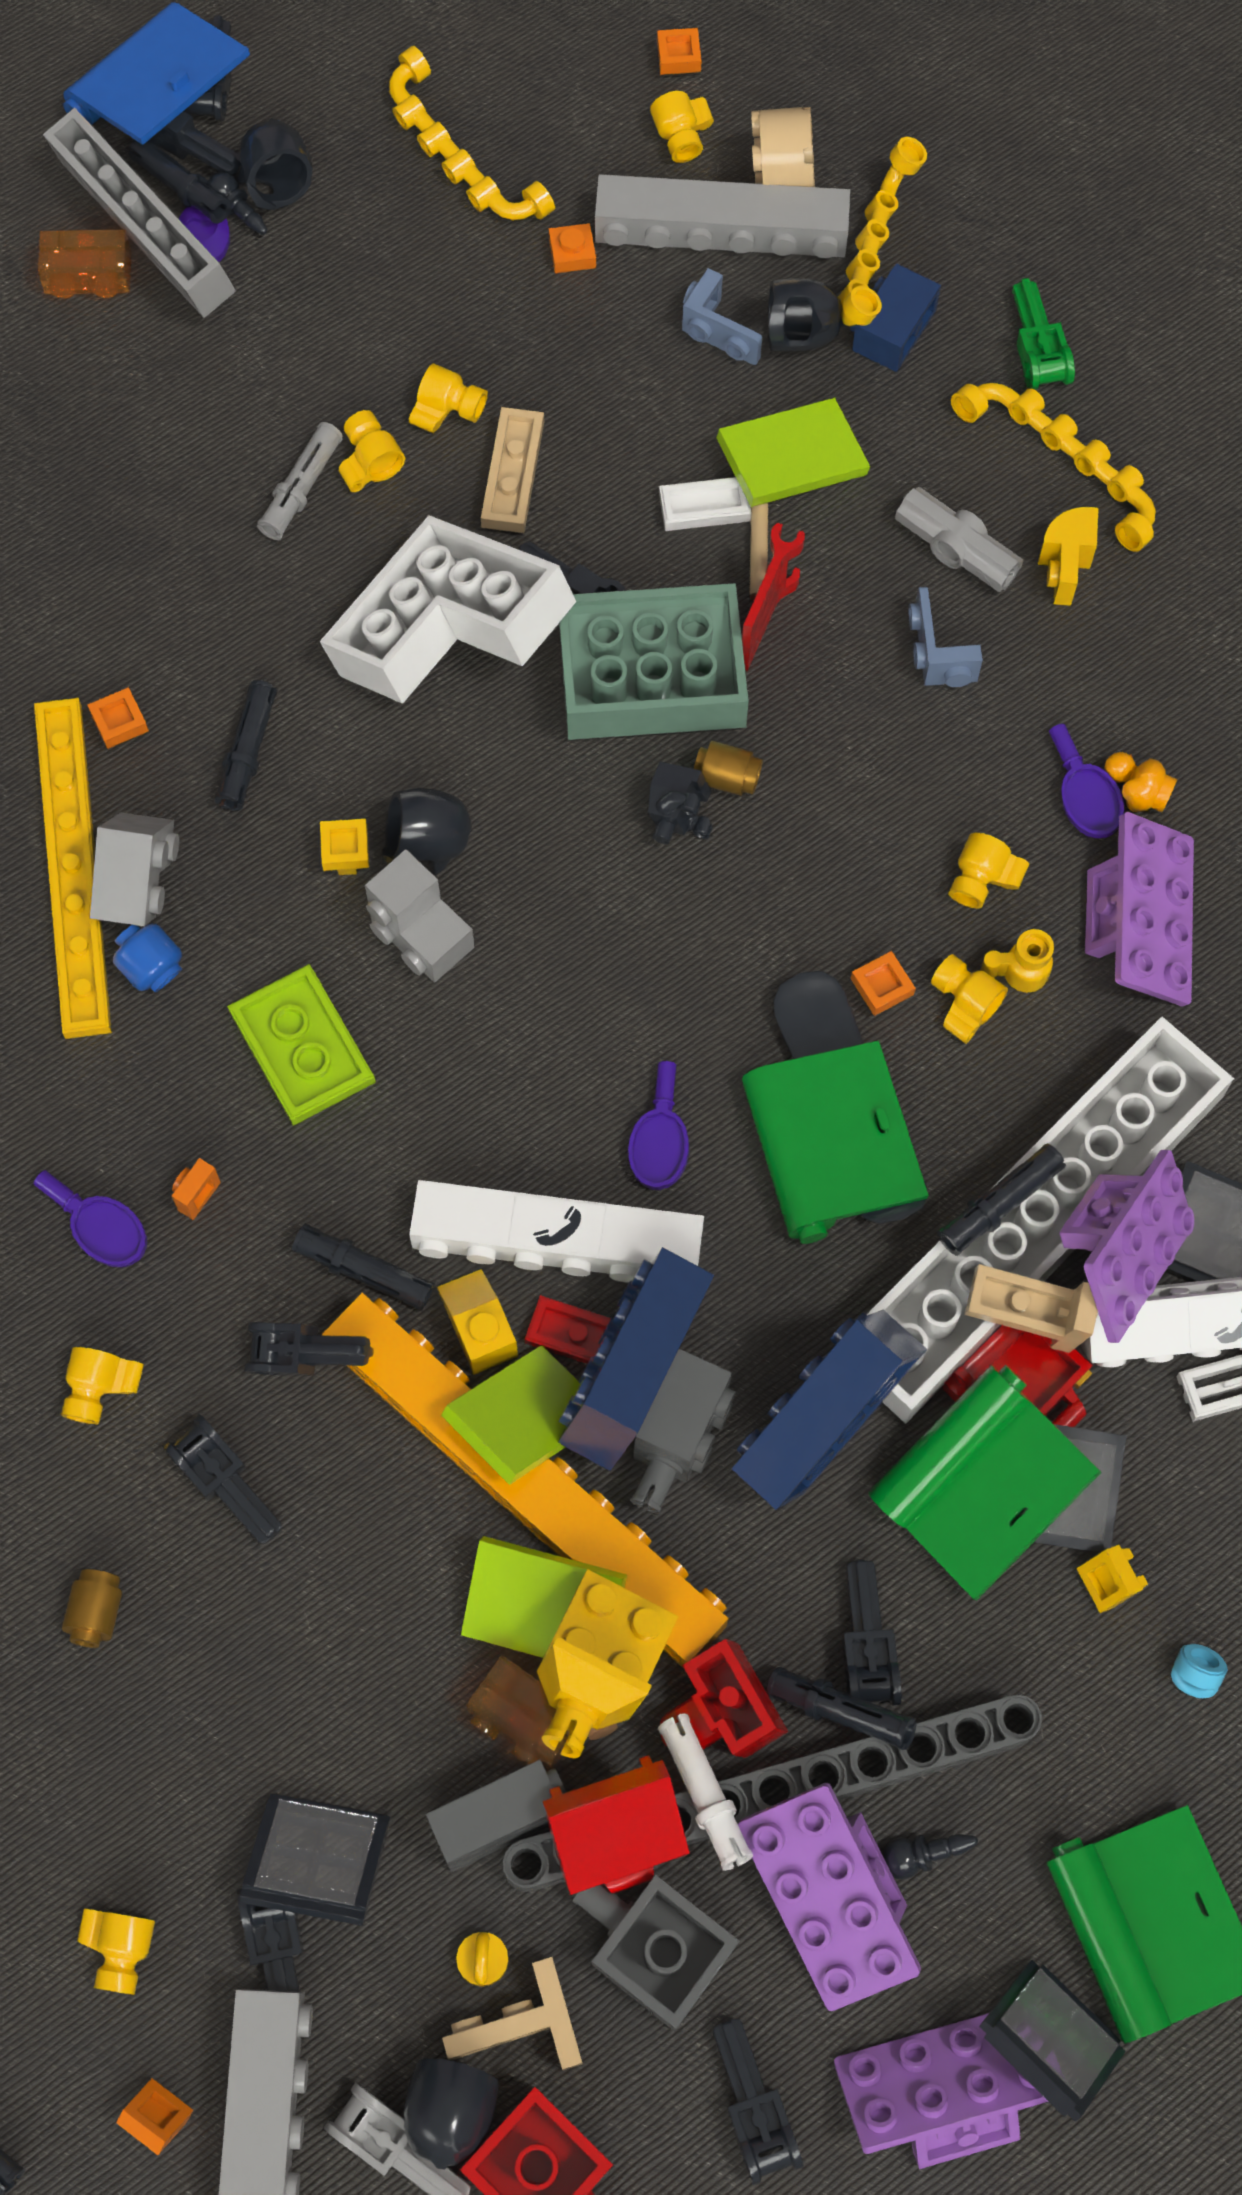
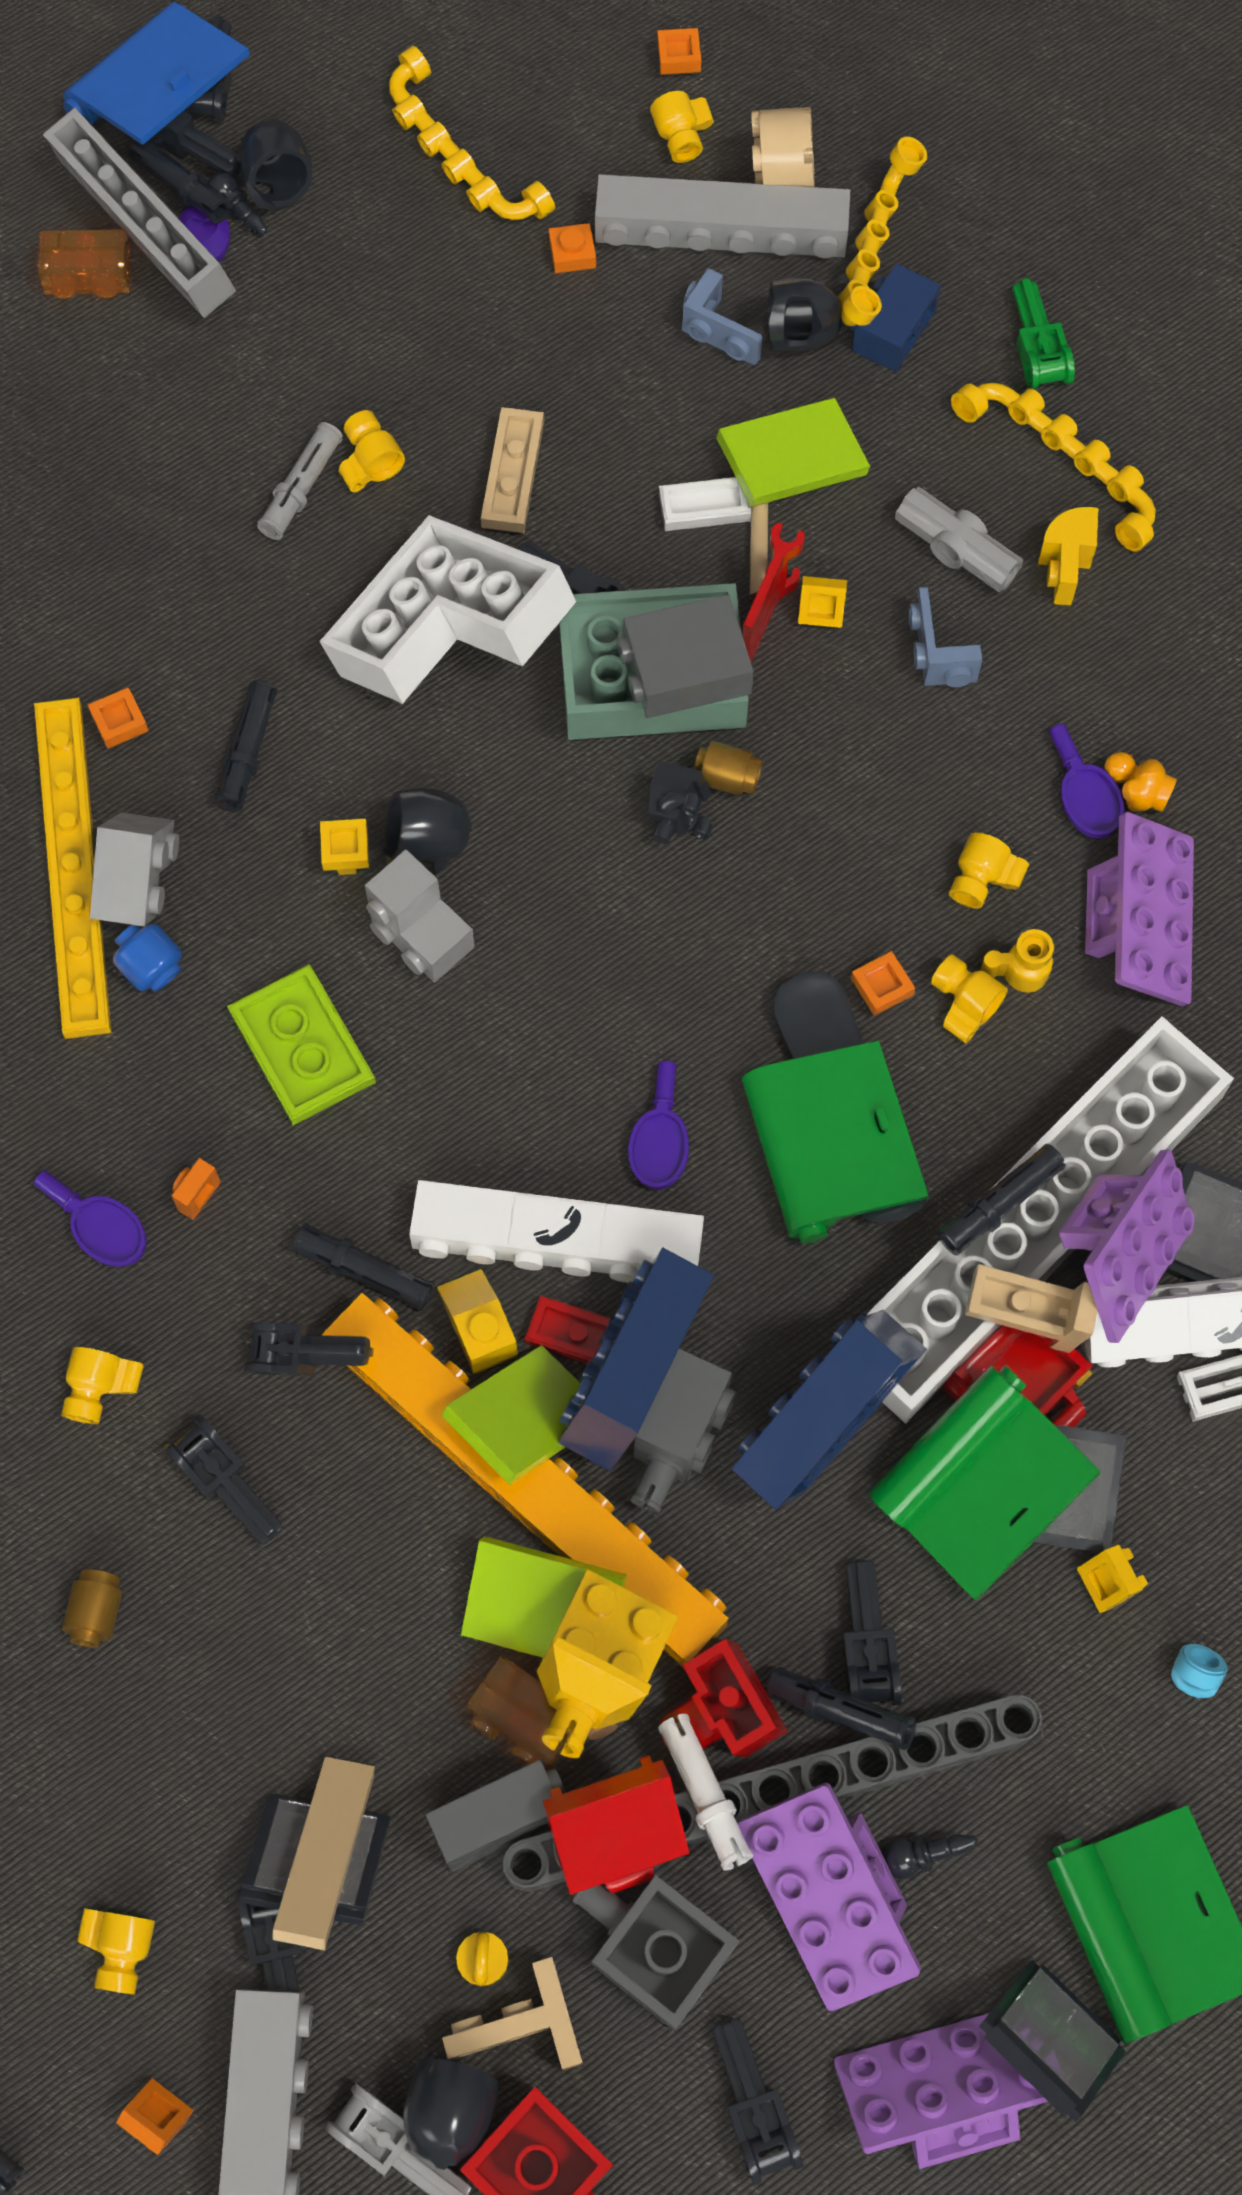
yellow piece [409,363,488,433] -> none
none -> tan tile [273,1757,375,1950]
none -> dark grey brick [617,594,754,718]
none -> yellow tile [798,576,847,628]

